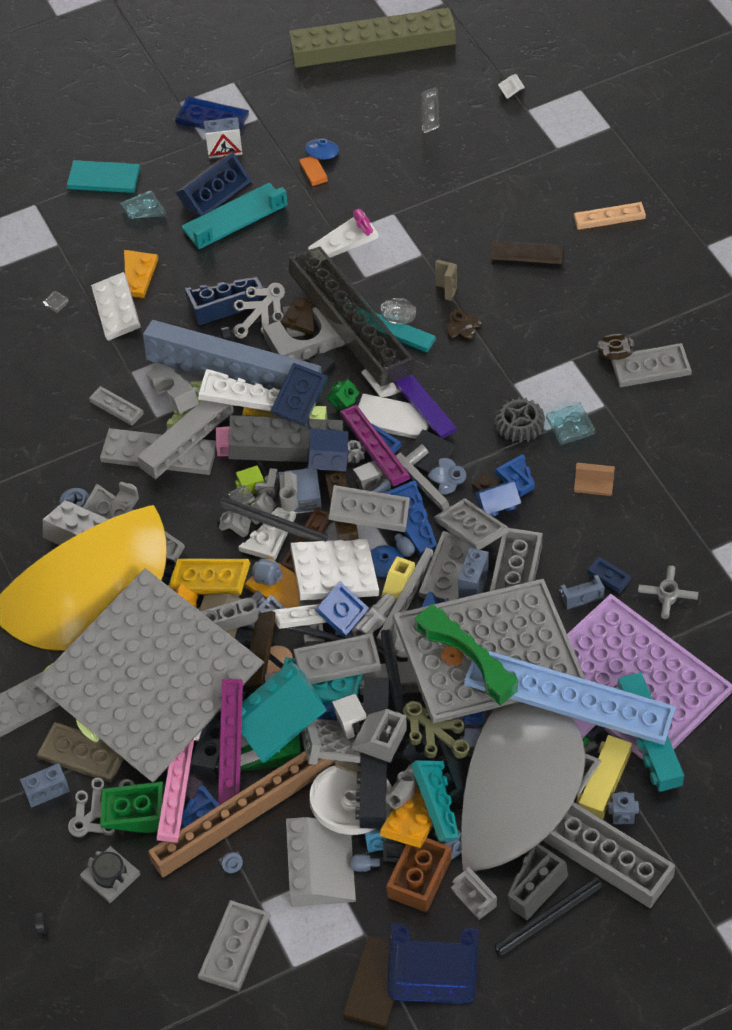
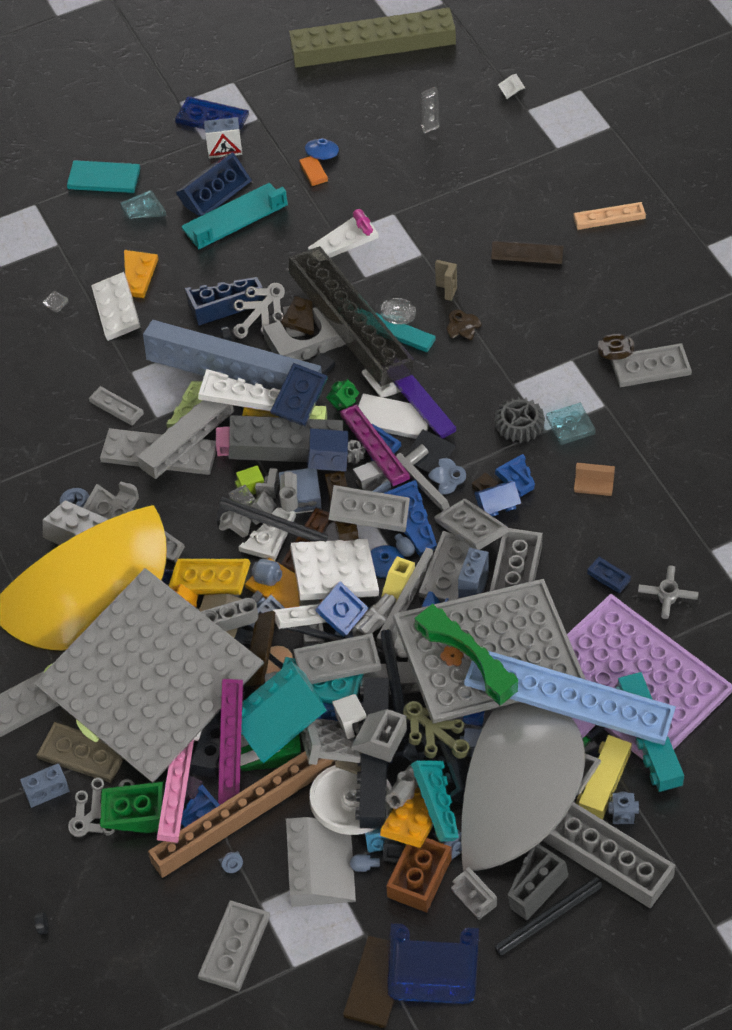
piece [80,846,140,903] -> none
light grey arch [145,364,199,414] -> none
sand blue hinge [559,575,605,609] -> none

